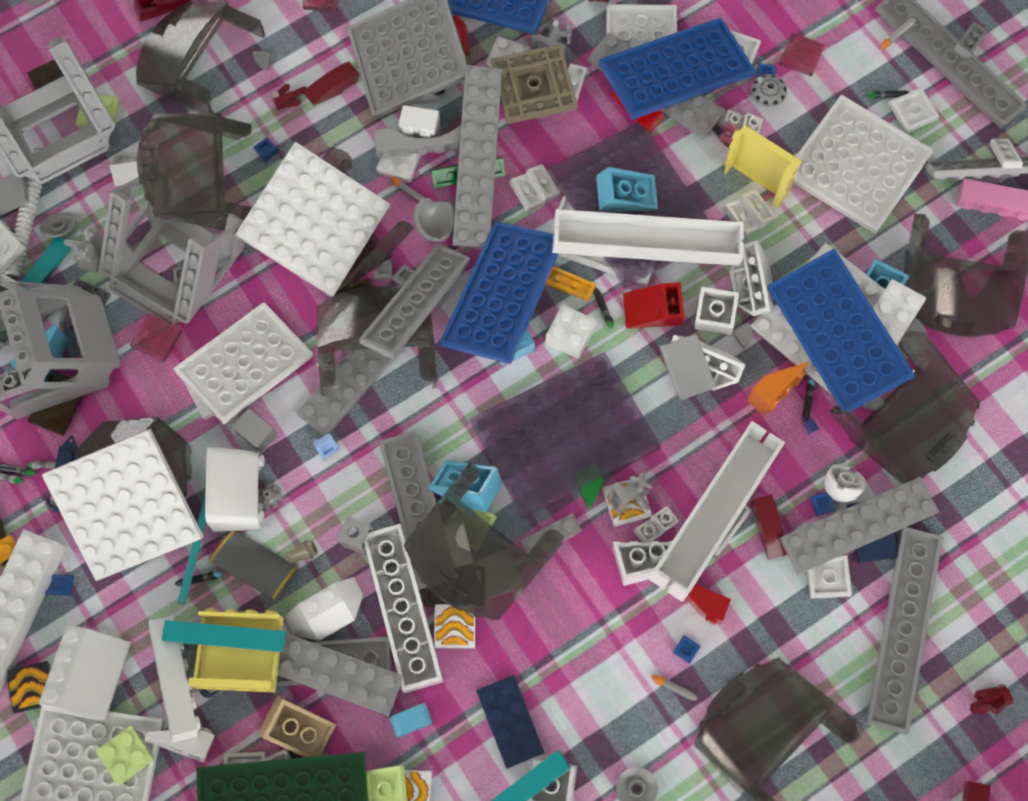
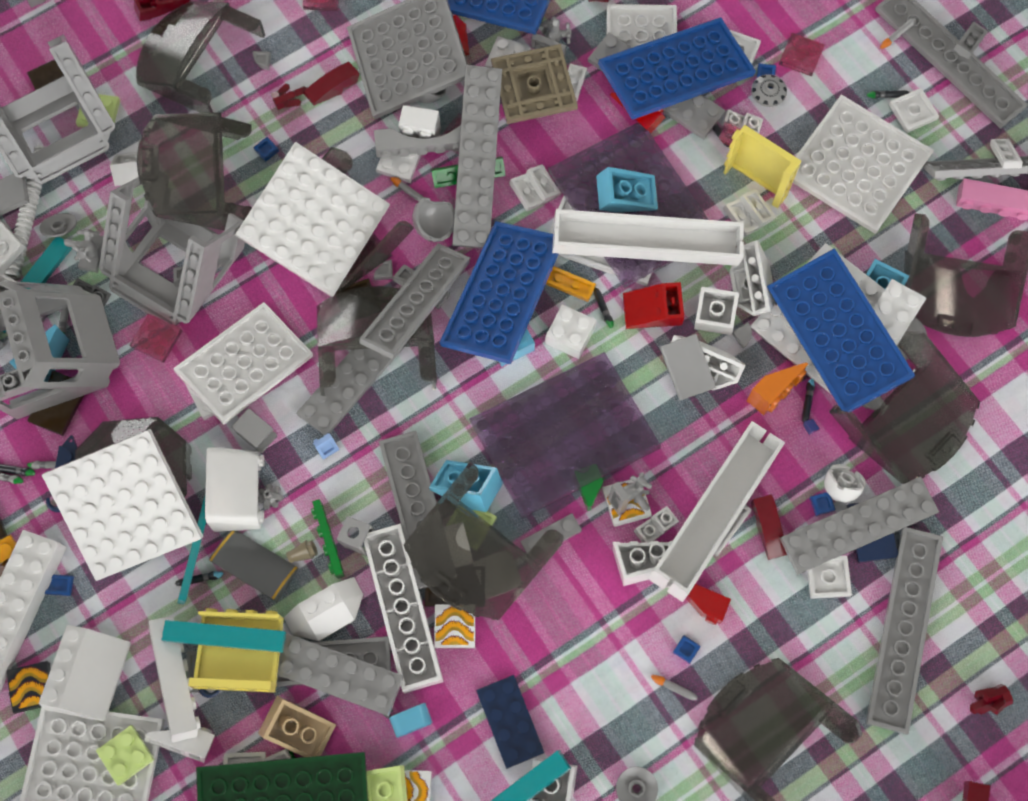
none -> green plate [311,499,345,579]

